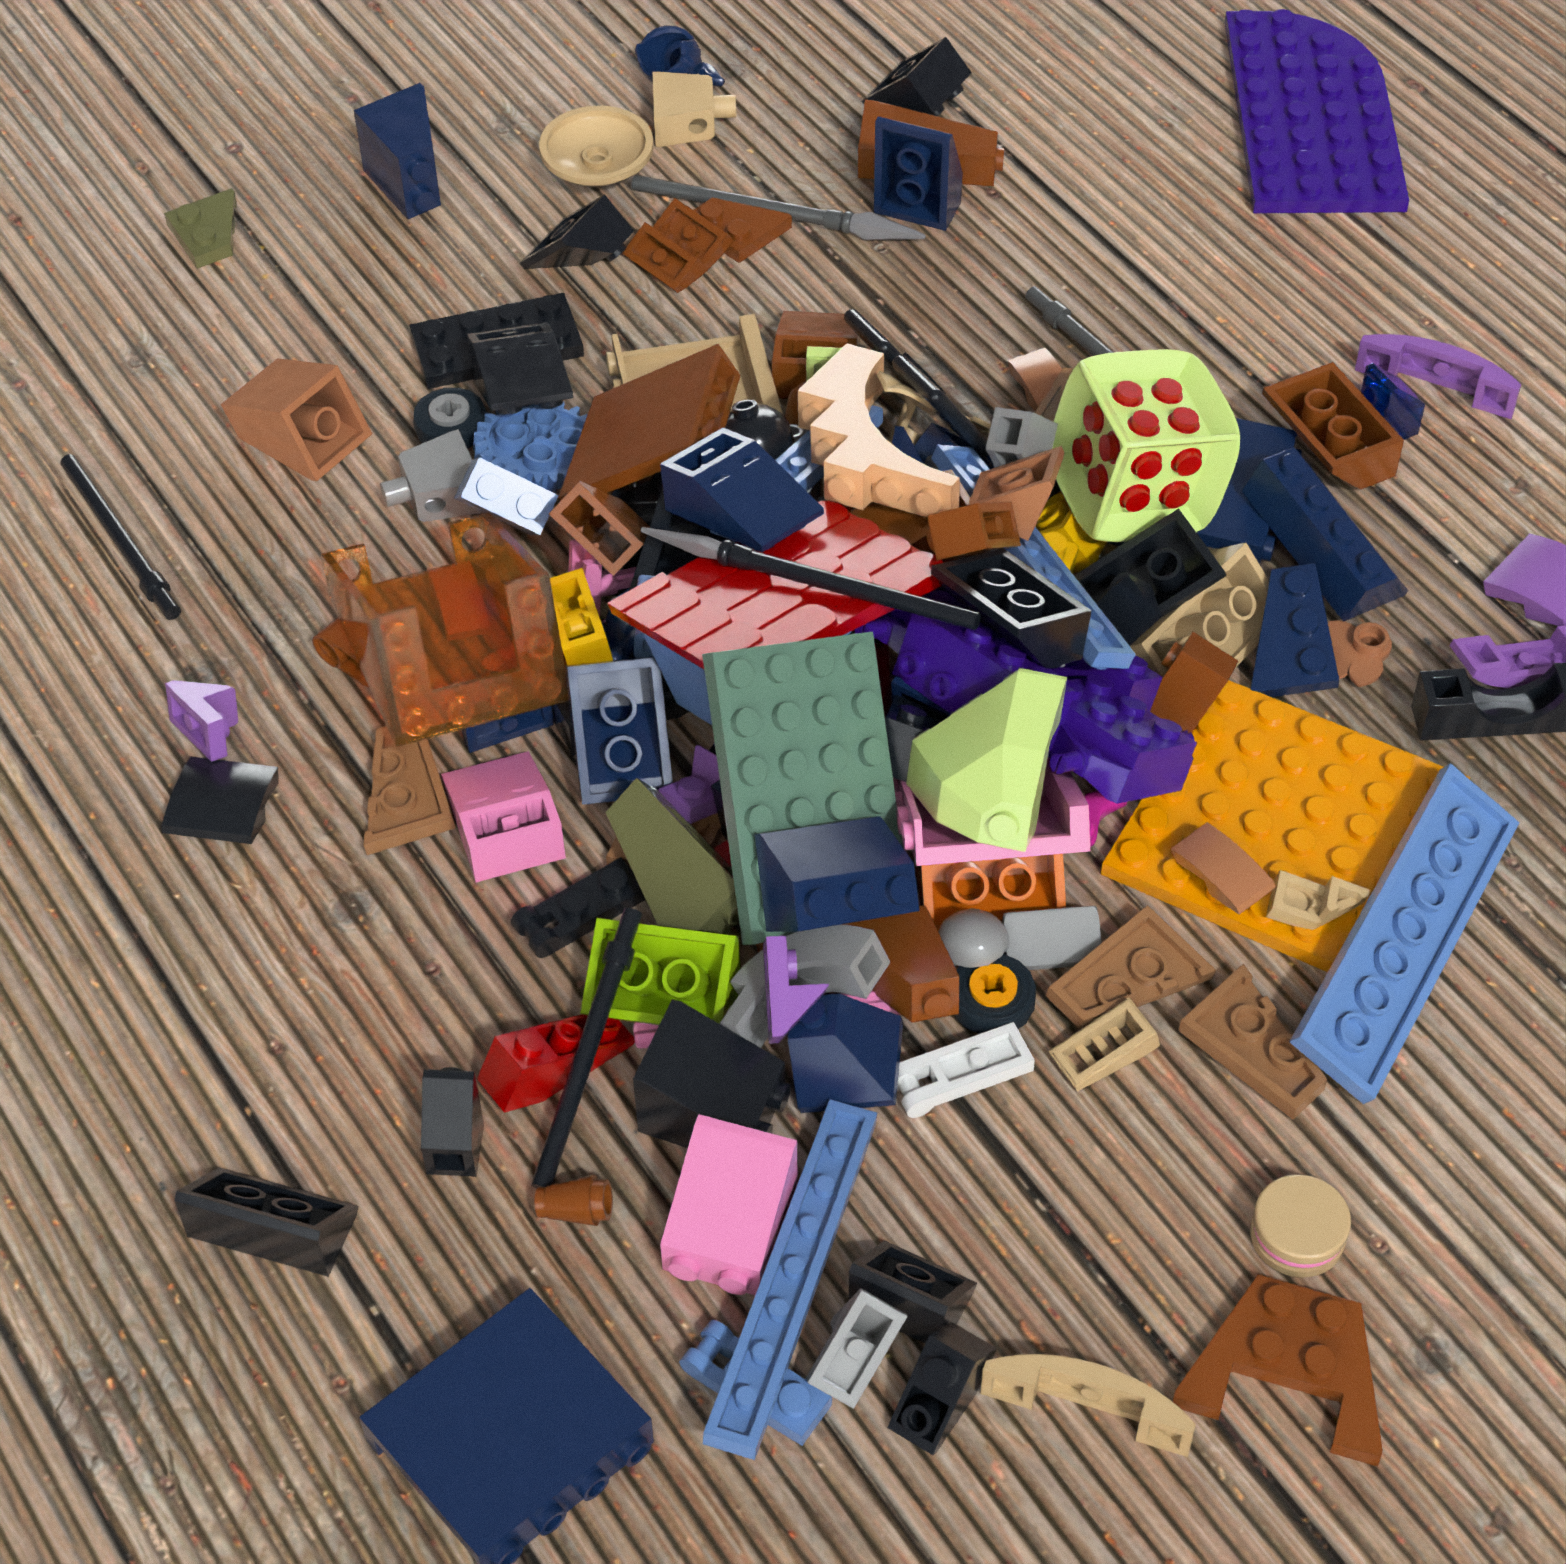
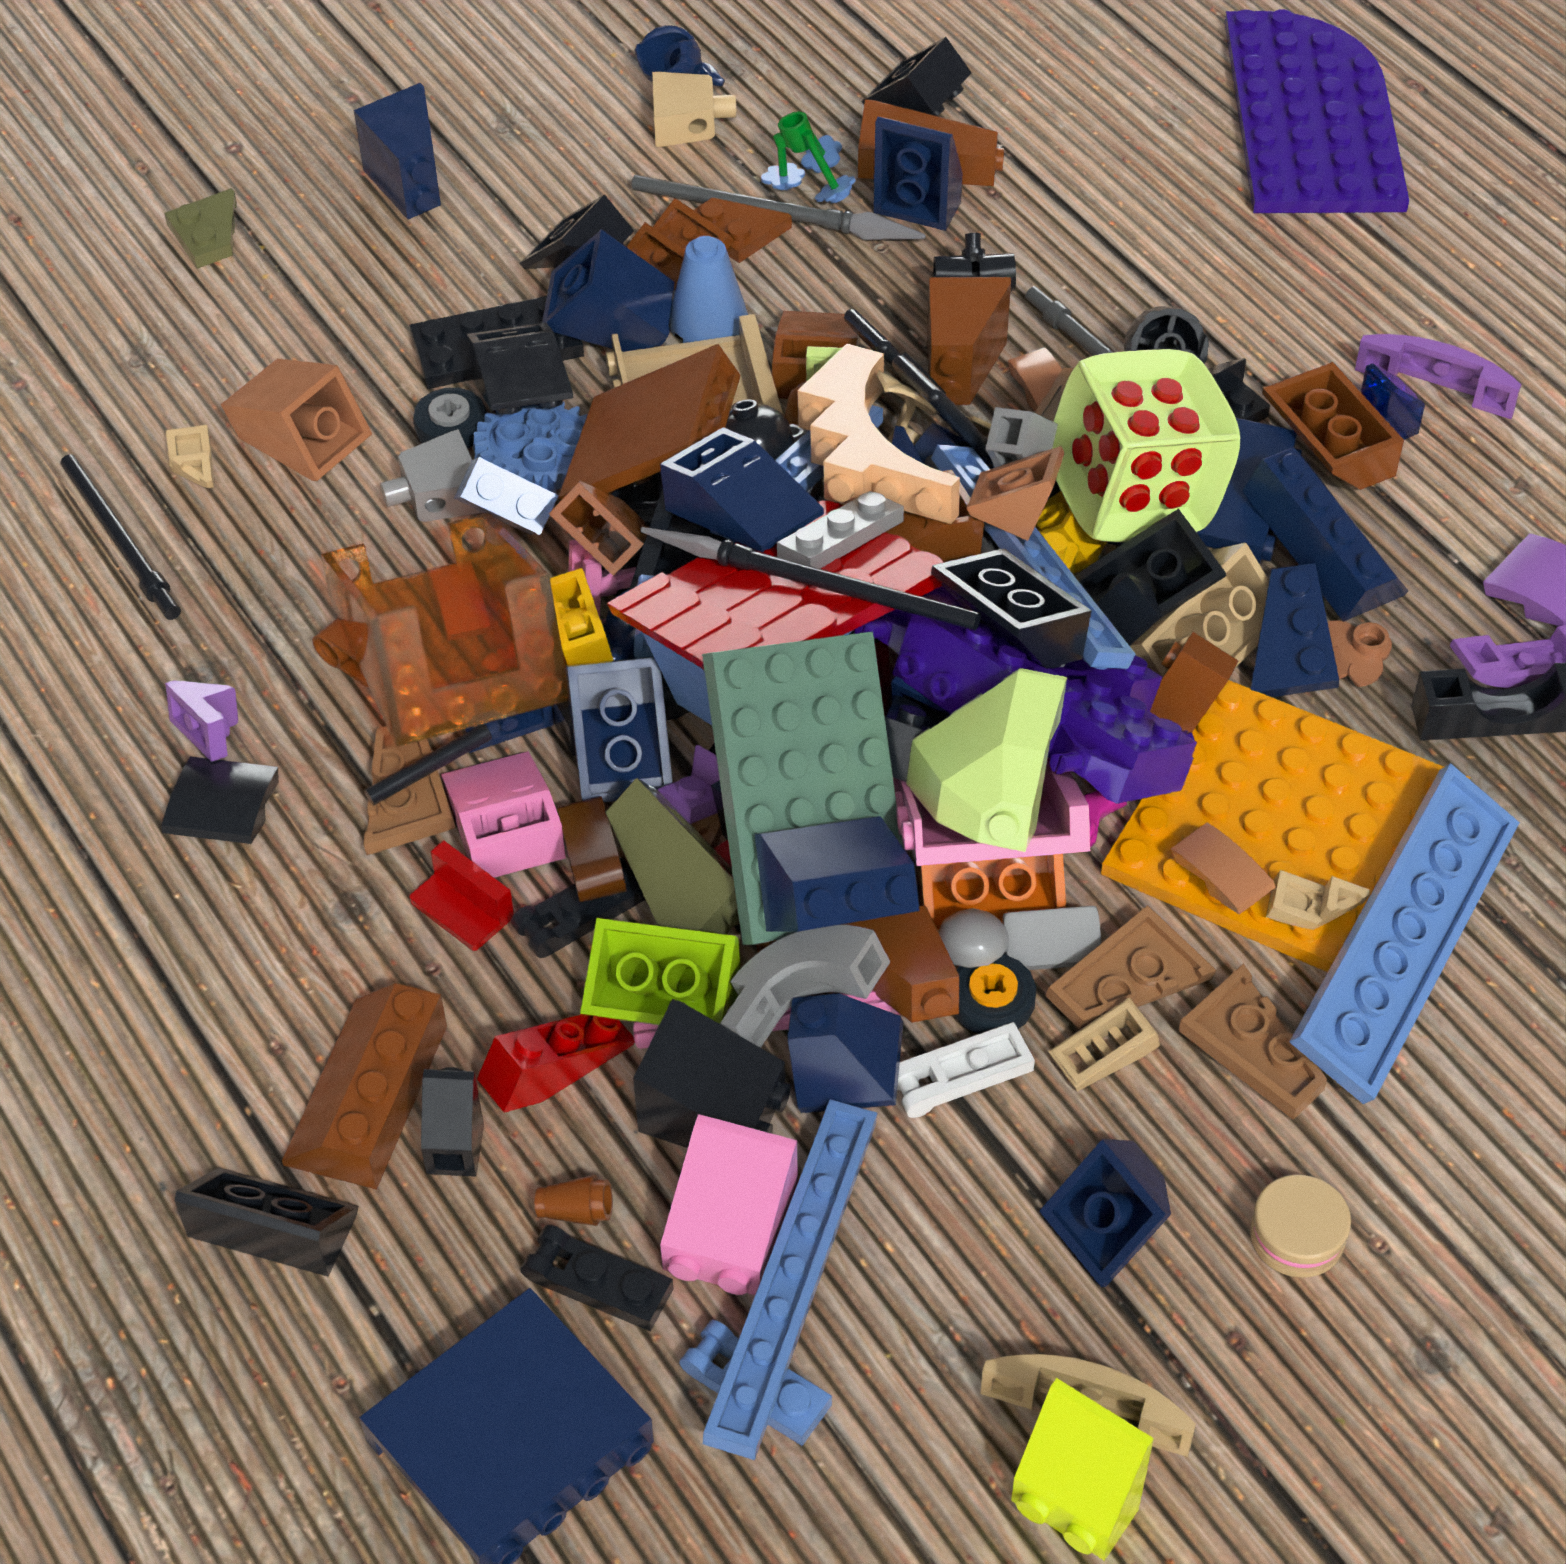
black bar [531,907,643,1188] -> none
tan dish [539,106,654,187] -> none
medium lavender slope [763,936,829,1044] -> none
light grey slope [806,1288,908,1409] -> none
black slope [848,1240,977,1344] -> none
black slope [887,1322,997,1455] -> none
dark orange brick [927,502,1021,561] -> none
dark orange wing [1172,1274,1383,1467] -> none
none -> tan slope [166,425,214,488]
none -> dark orange slope [282,983,447,1190]
none -> black bar [365,723,492,806]
none -> red panel [409,840,514,951]
none -> black plate [520,1225,674,1332]
none -> dark blue slope [542,229,675,352]
none -> reddish brown beam [556,796,626,902]
none -> medium blue cone [669,236,748,343]
none -> plant [761,111,856,203]
none -> light grey plate [777,491,904,569]
none -> dark orange slope [927,277,1011,405]
none -> black pin [932,233,1016,291]
none -> neon yellow slope [1011,1378,1154,1561]
none -> dark blue slope [1039,1139,1171,1287]
none -> black cylinder [1124,306,1209,364]
none -> black slope [1208,358,1270,422]

